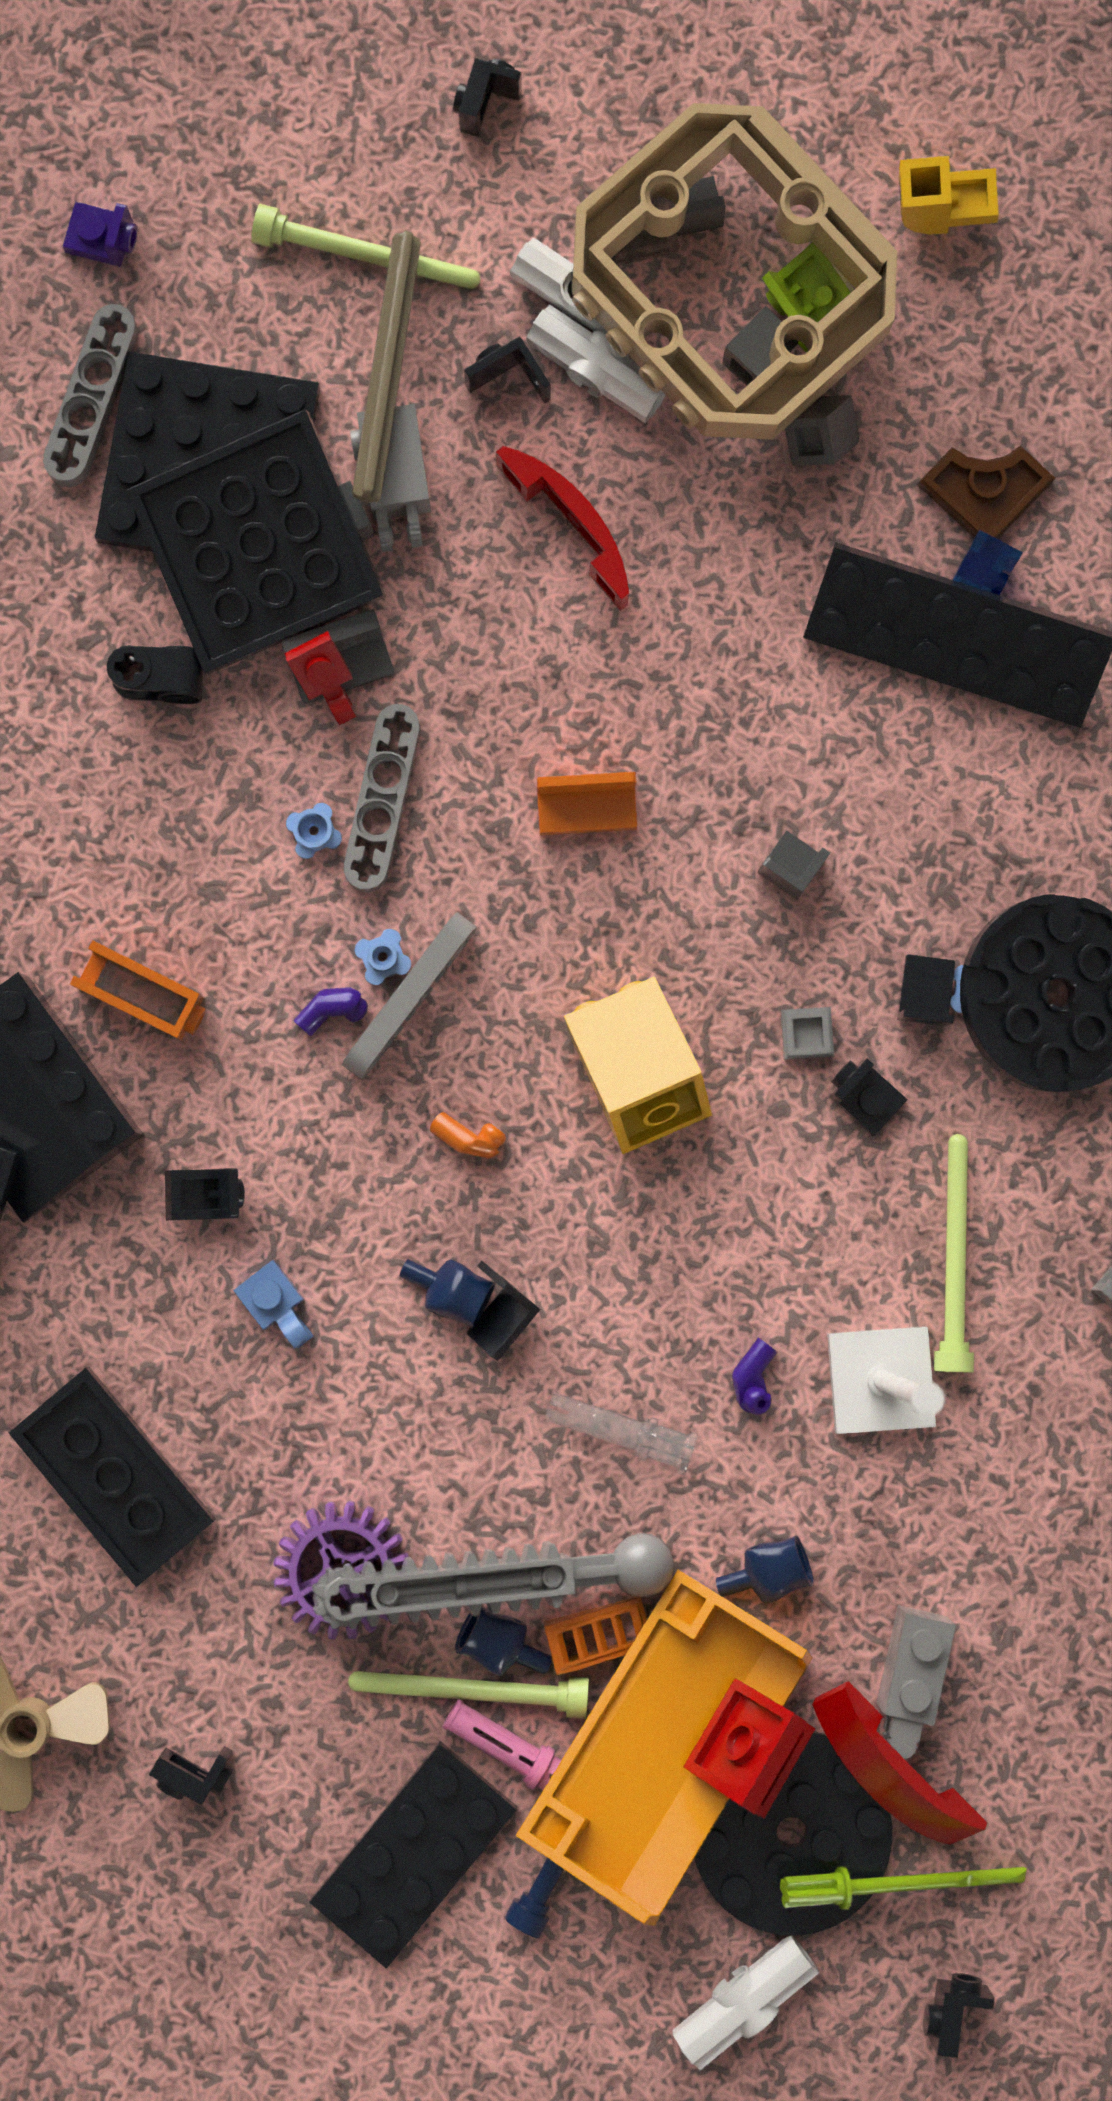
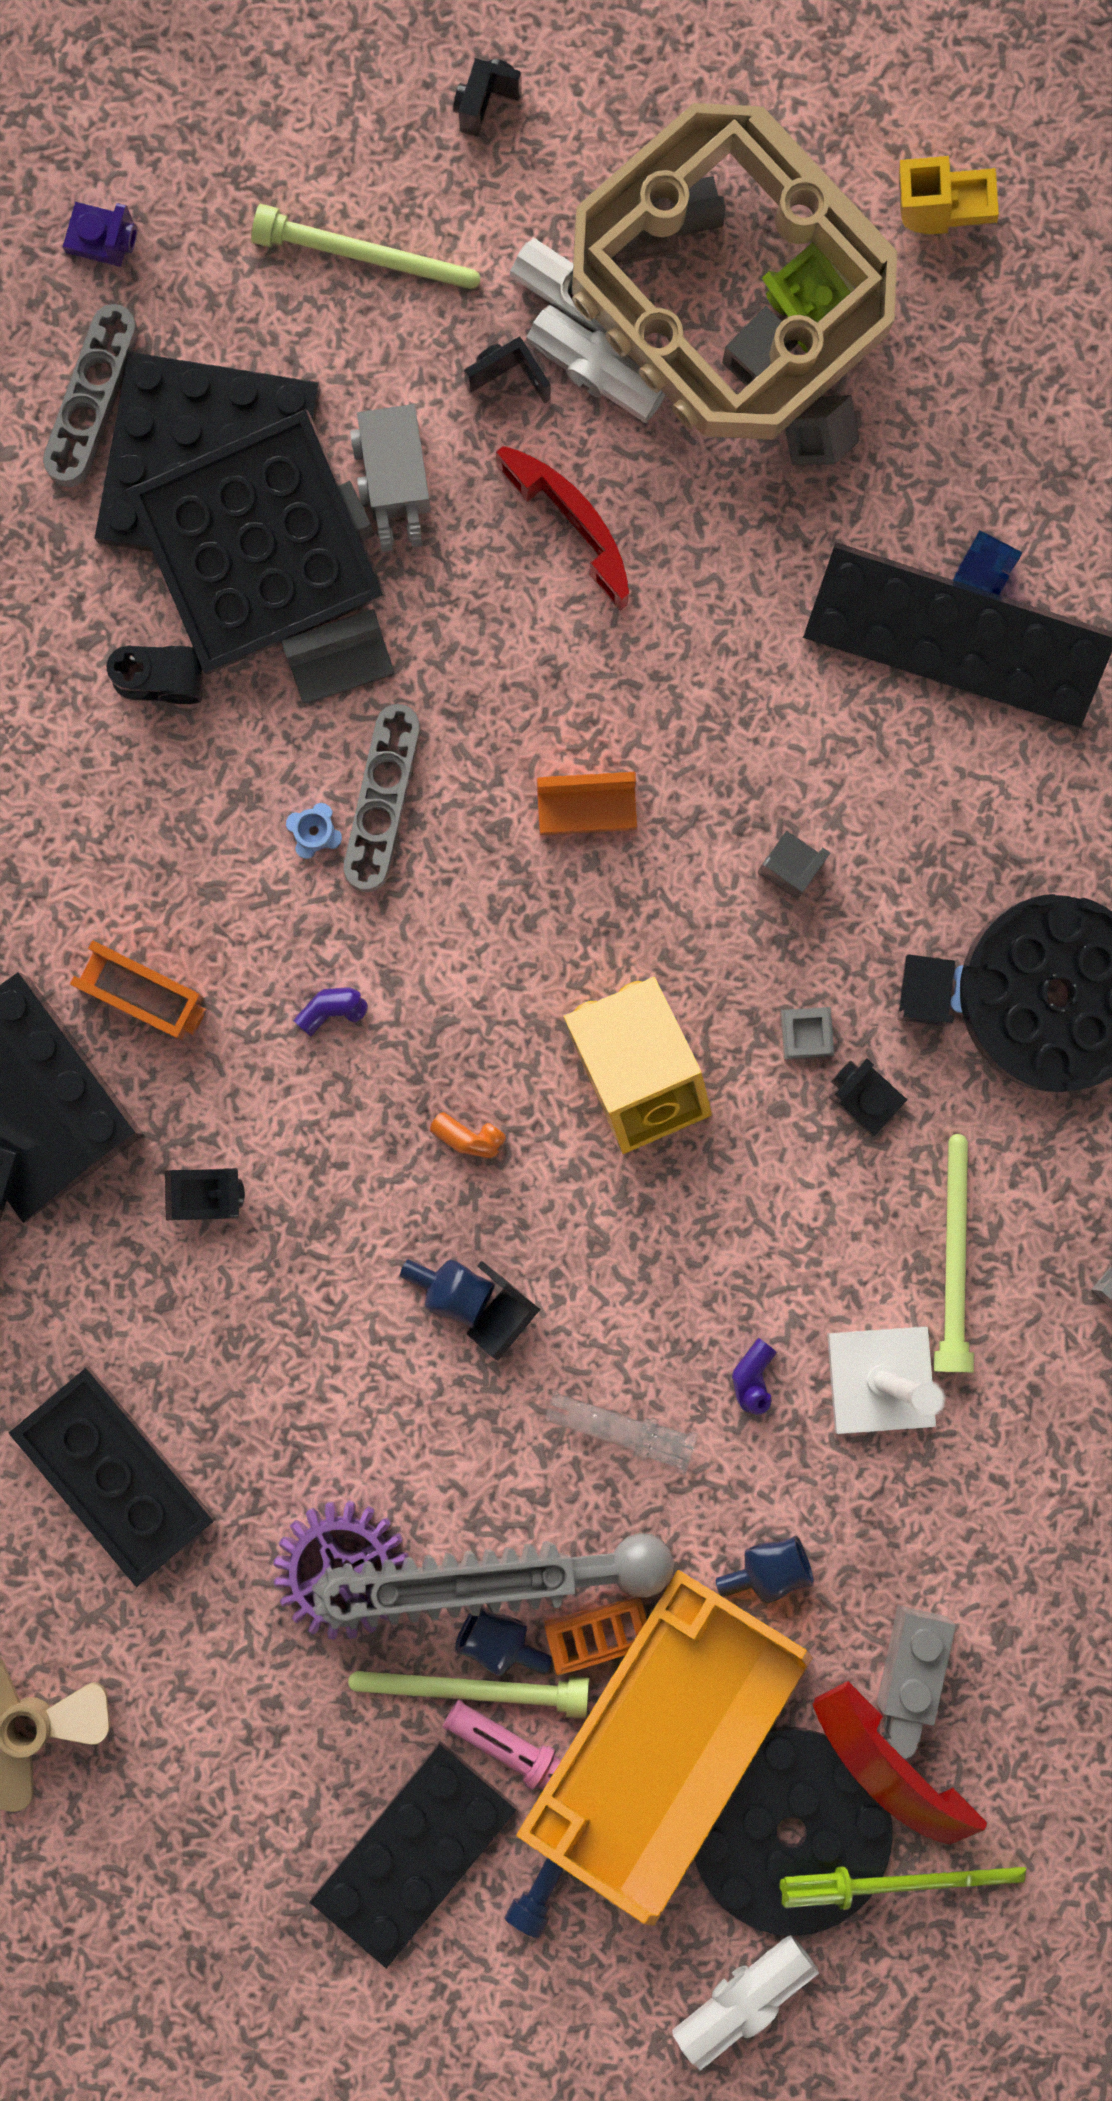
black bracket [149,1746,234,1805] -> none
medium blue plate [233,1260,314,1348] -> none
red plate [284,631,357,726] -> none
light grey beam [342,912,477,1080] -> none
dark tan axle [352,231,421,504] -> none
light blue plate [355,929,411,985] -> none
red bracket [683,1678,816,1819] -> none
reddish brown tile [917,446,1056,550] -> none
black bracket [923,1973,995,2058] -> none

